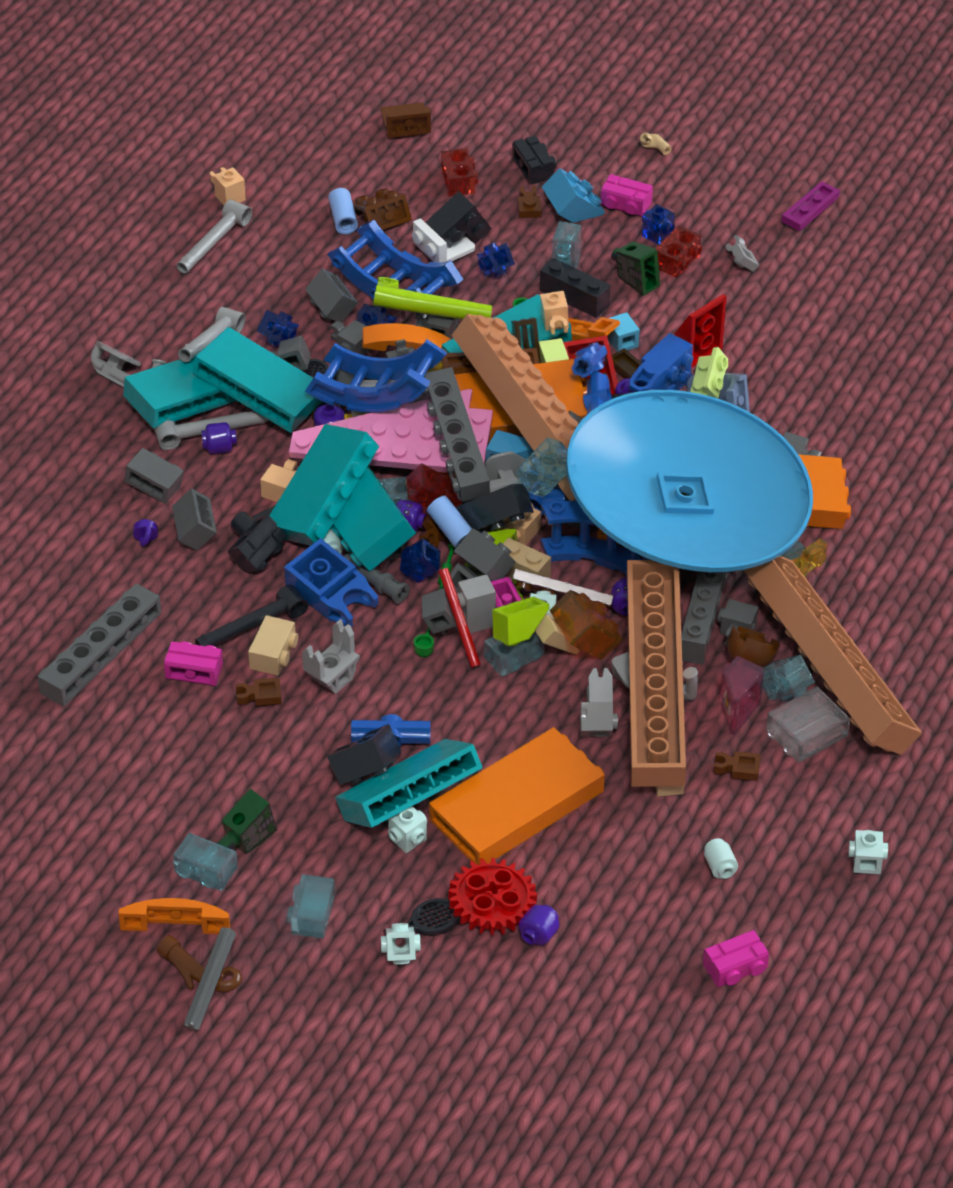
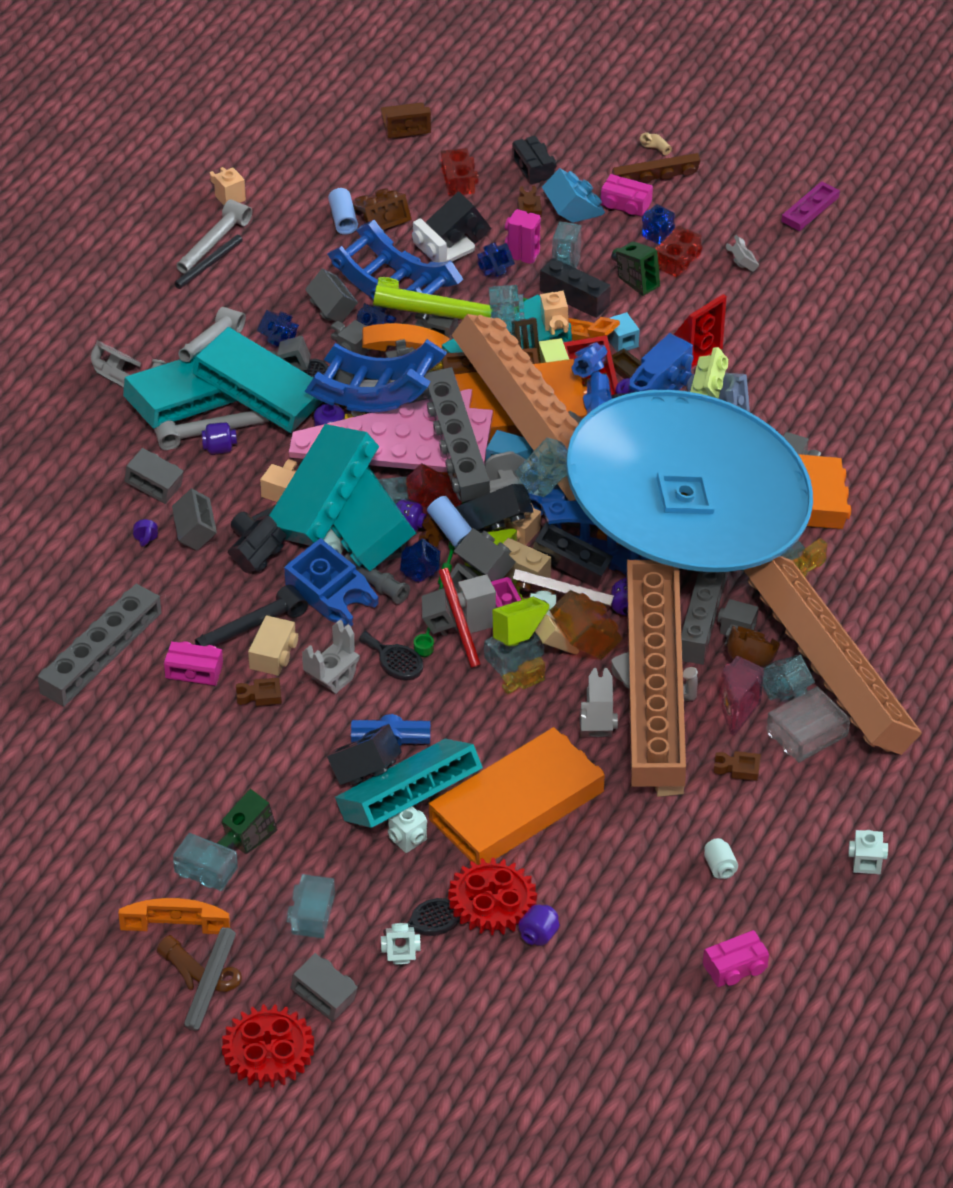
none -> black piece [174,234,243,289]
none -> red gear [222,1004,314,1088]
none -> dark grey brick [290,953,358,1022]
none -> black piece [359,631,423,680]
none -> clear light blue brick [489,285,525,336]
none -> clear yellow plate [502,657,545,694]
none -> dark pink brick [504,209,541,264]
none -> black brick [533,522,613,589]
none -> reddish brown plate [611,153,701,183]

